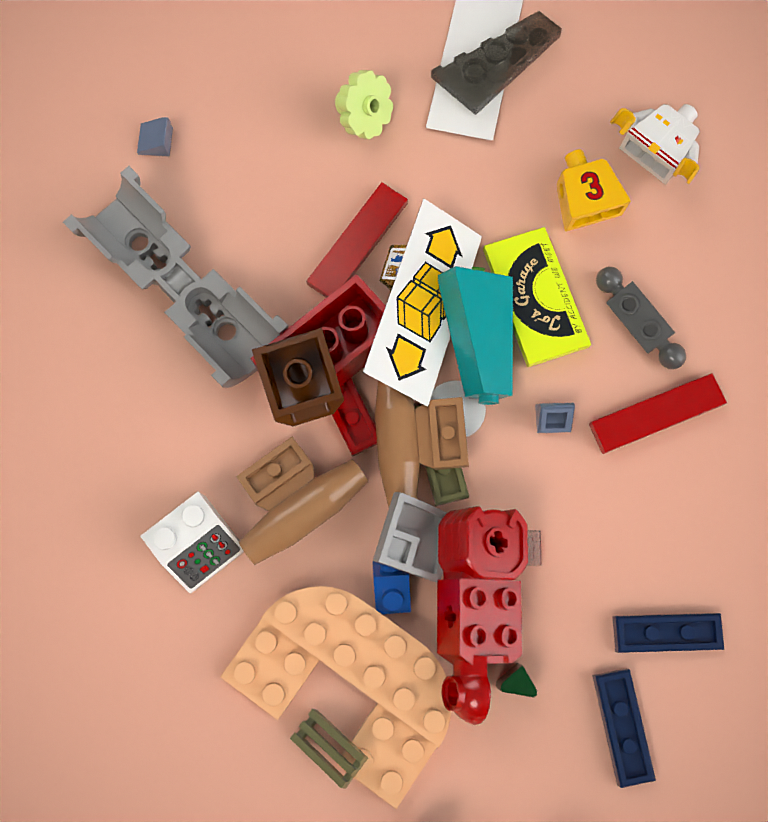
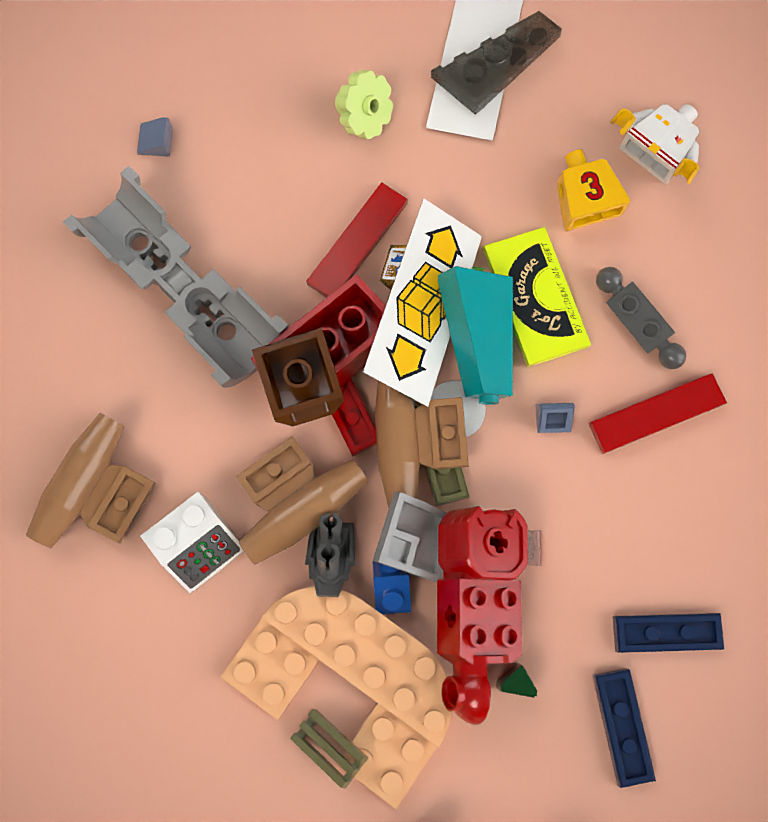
none -> medium nougat plate [26,413,156,548]
none -> dark grey connector [305,513,355,597]

